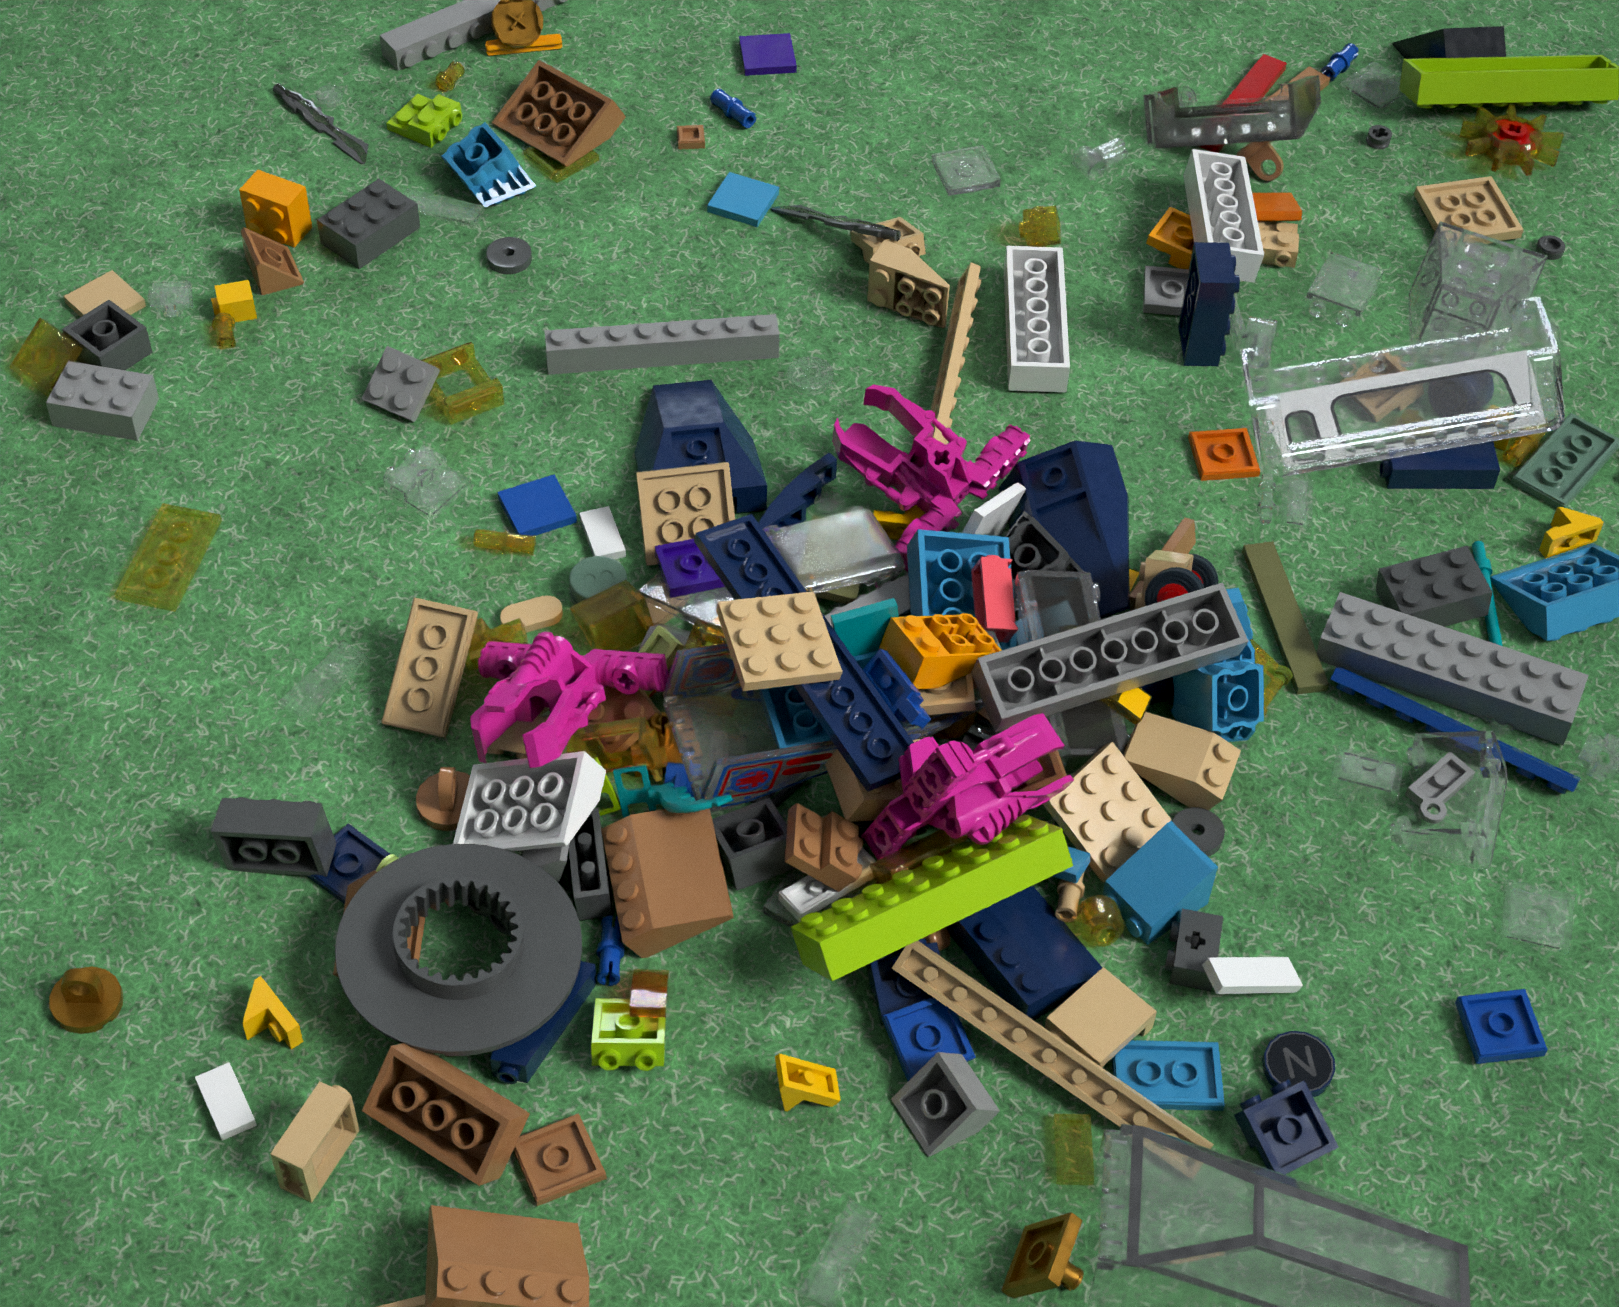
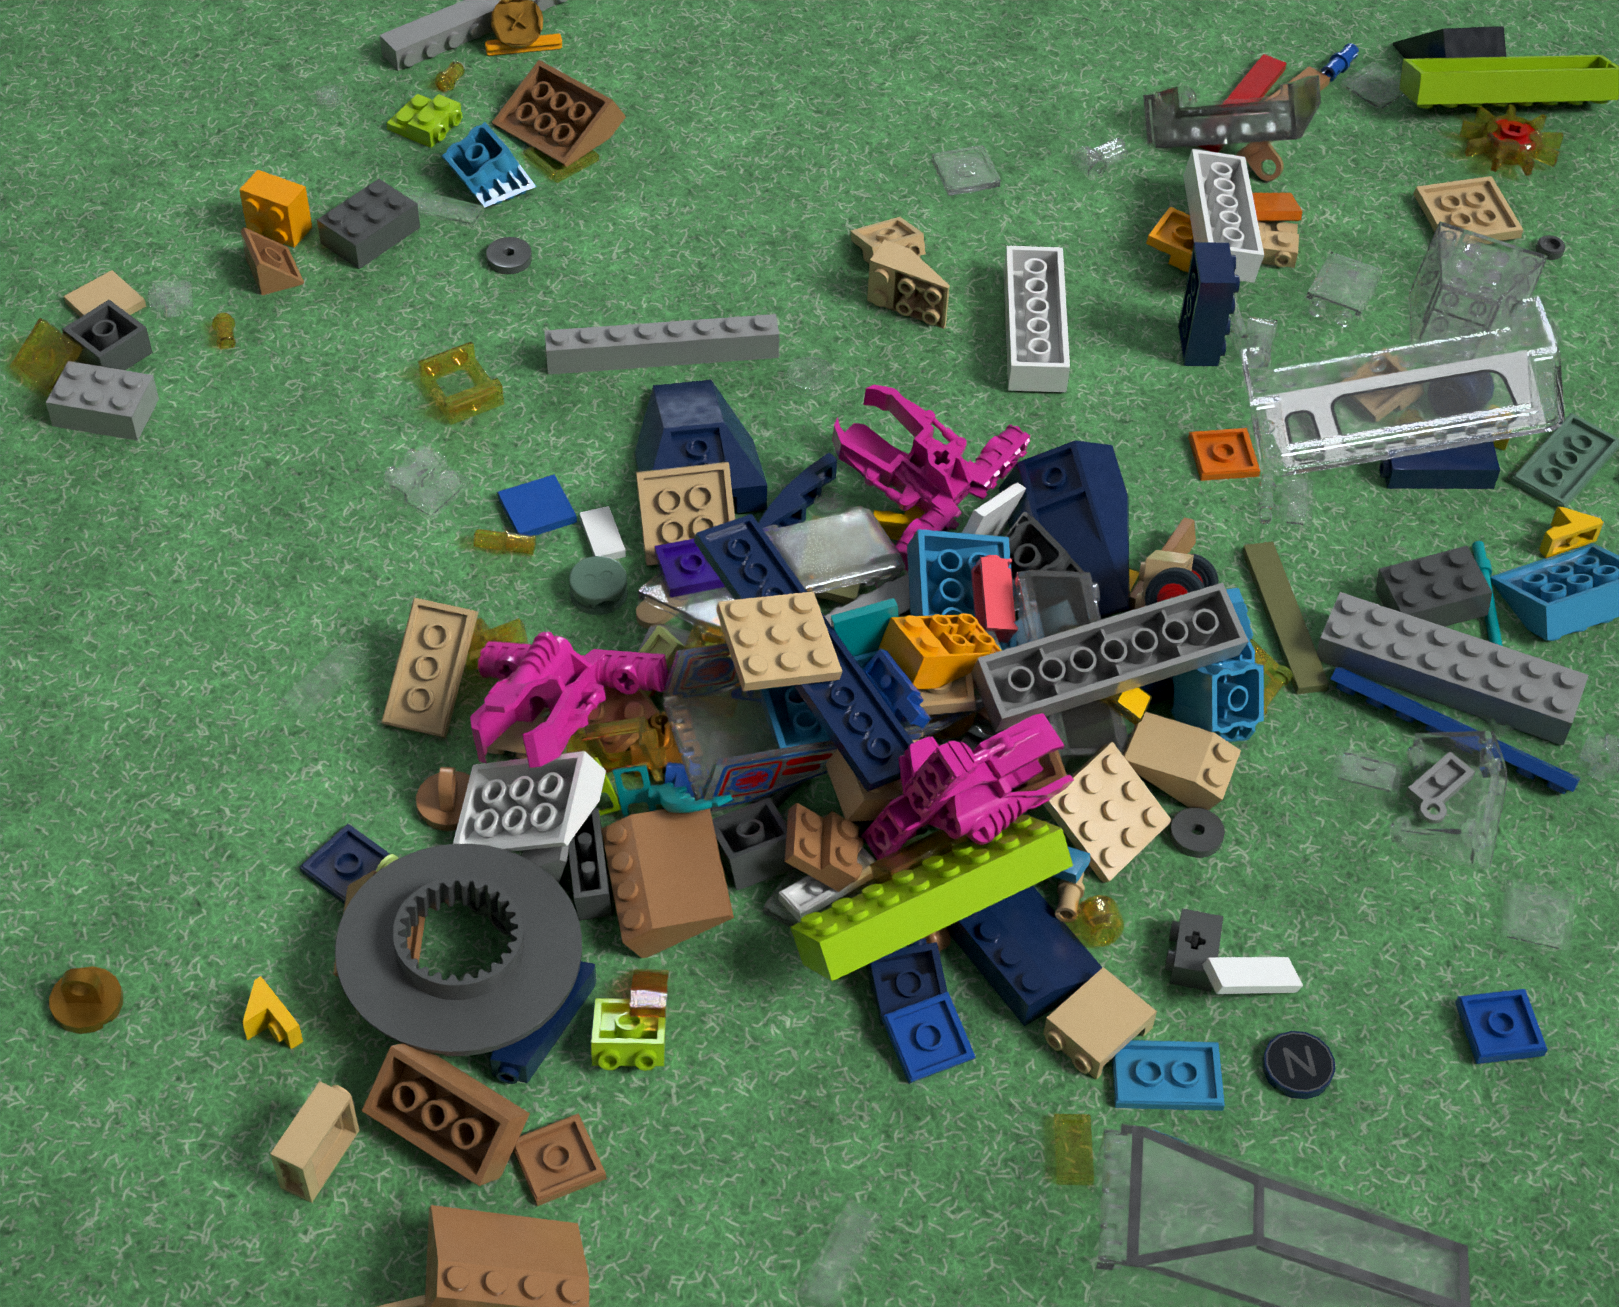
clear yellow tile [114,503,222,612] -> none
white tile [195,1062,257,1141] -> none
yellow brick [211,280,257,324] -> none
dark grey brick [211,797,337,877] -> none
dark grey sword [273,83,369,164] -> none
light grey plate [361,346,440,422] -> none
tan tile [500,596,563,635] -> none
clear yellow slope [570,580,654,651] -> none
blue pin [597,916,625,986] -> none
medium nougat tile [677,125,705,149] -> none
dark azure tile [707,172,779,227] -> none
blue pin [710,89,756,128] -> none
dark purple tile [739,33,797,76] -> none
dark grey sword [771,205,901,241] -> none
yellow slope [775,1053,841,1112] -> none
light grey slope [891,1052,1000,1157] -> none
tan plate [892,941,1214,1177] -> none
tan plate [931,262,982,445] -> none
pearl gold tile [1001,1212,1084,1298] -> none
clear yellow brick [1019,205,1061,247] -> none
dark azure slope [1102,821,1218,945] -> none
light grey plate [1143,266,1189,316] -> none
dark blue plate [1234,1079,1339,1180] -> none
dark grey bush [1366,125,1392,149] -> none
clear yellow pin [1503,419,1550,467] -> none

